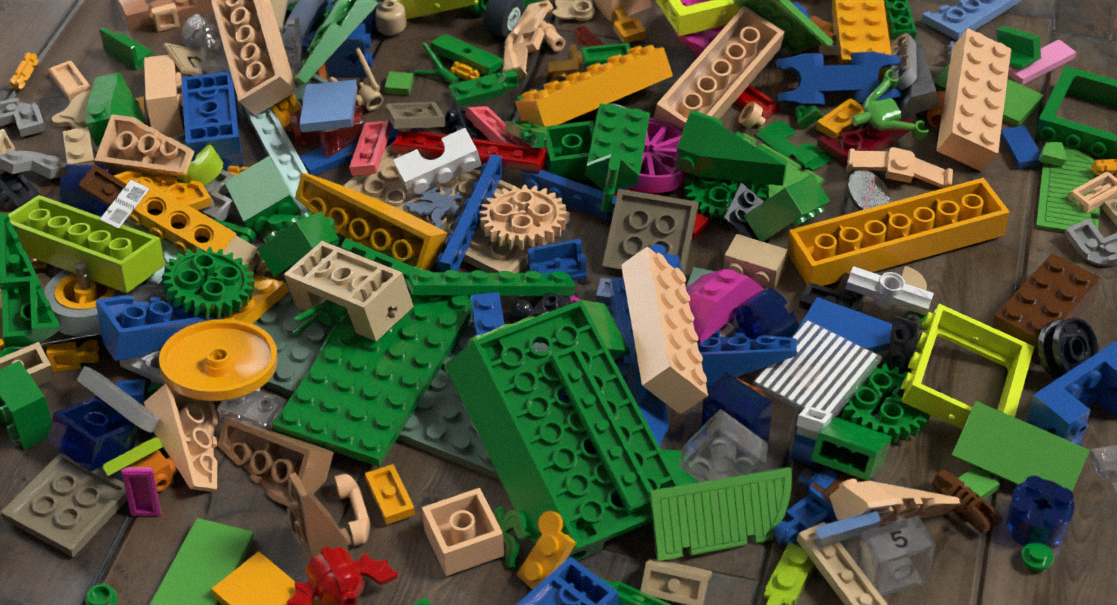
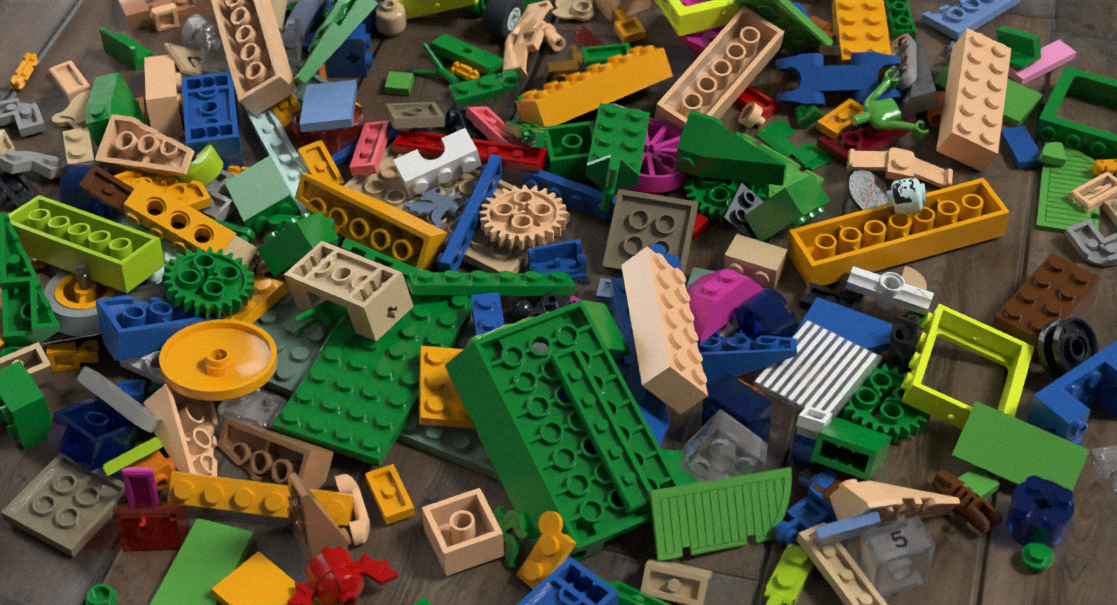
white sticker [100,180,150,228] -> none
tan plant [330,48,384,111] -> none
none -> clear red slope [112,501,189,552]
none -> light orange plate [168,471,354,526]
none -> light orange plate [298,140,345,186]
none -> light orange plate [419,346,475,429]
none -> light aqua head [886,178,927,215]

